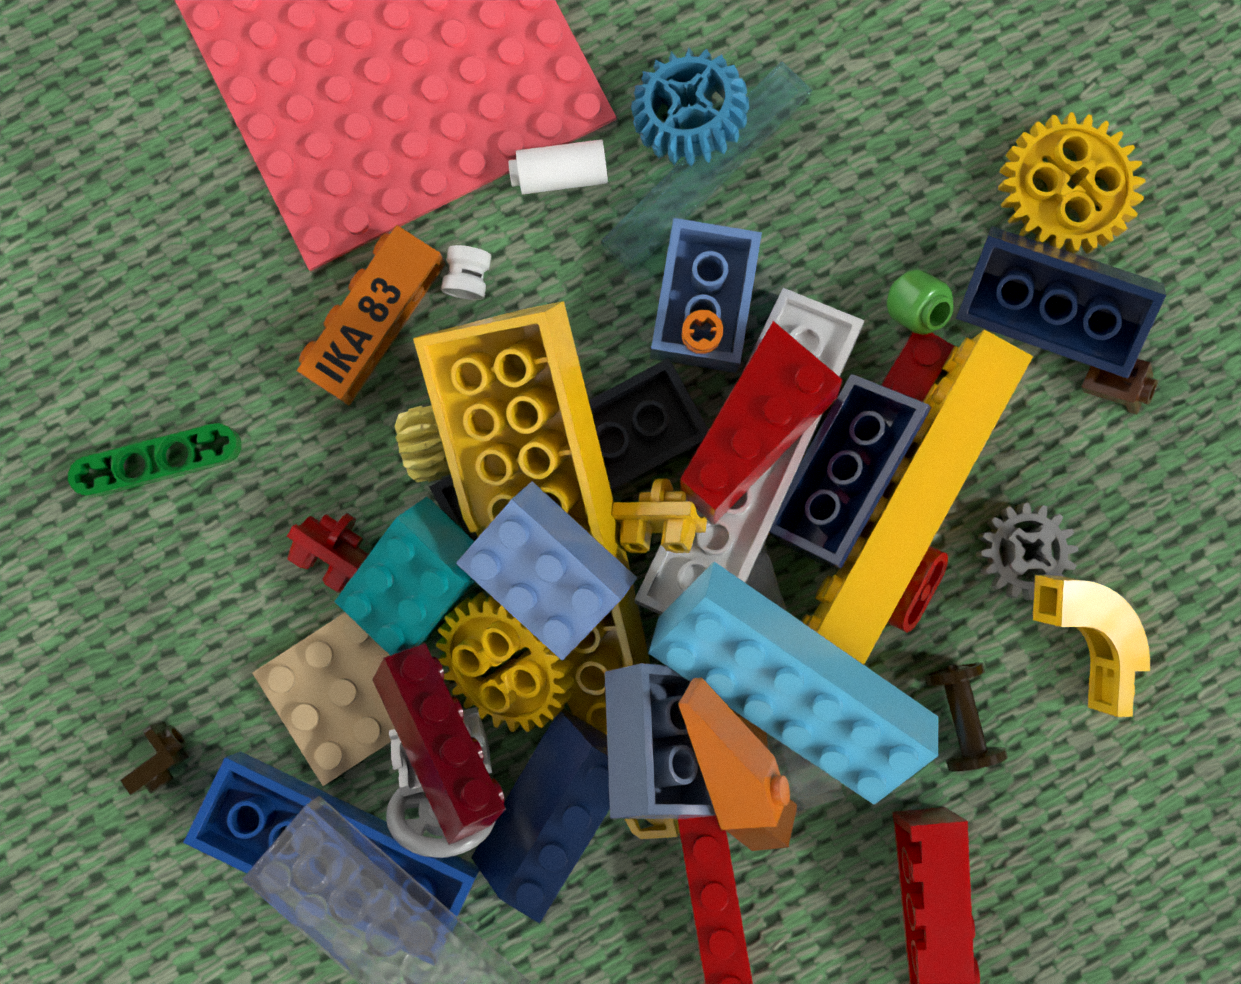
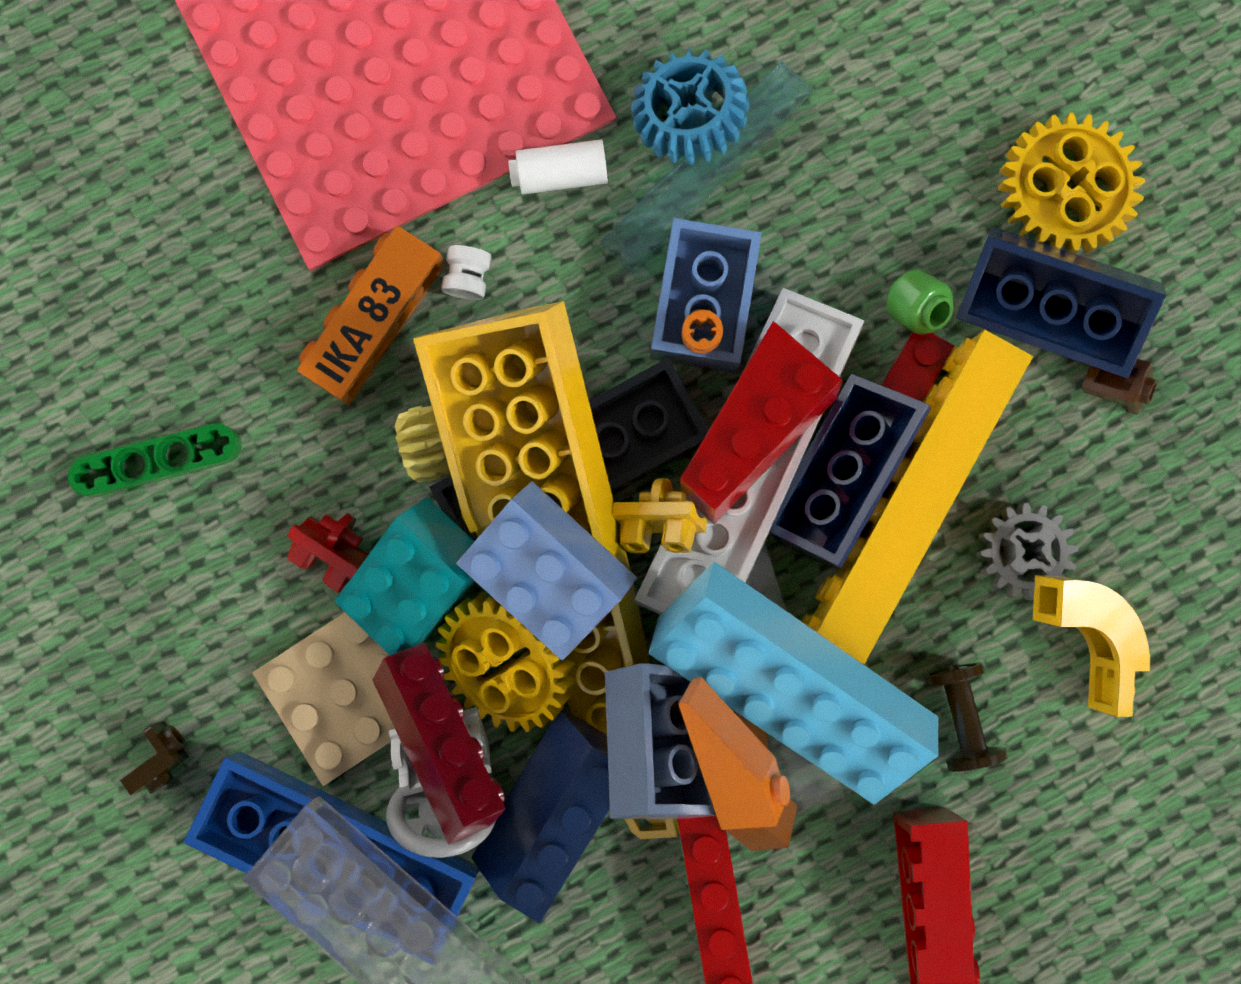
red plate [888,546,948,633] -> none

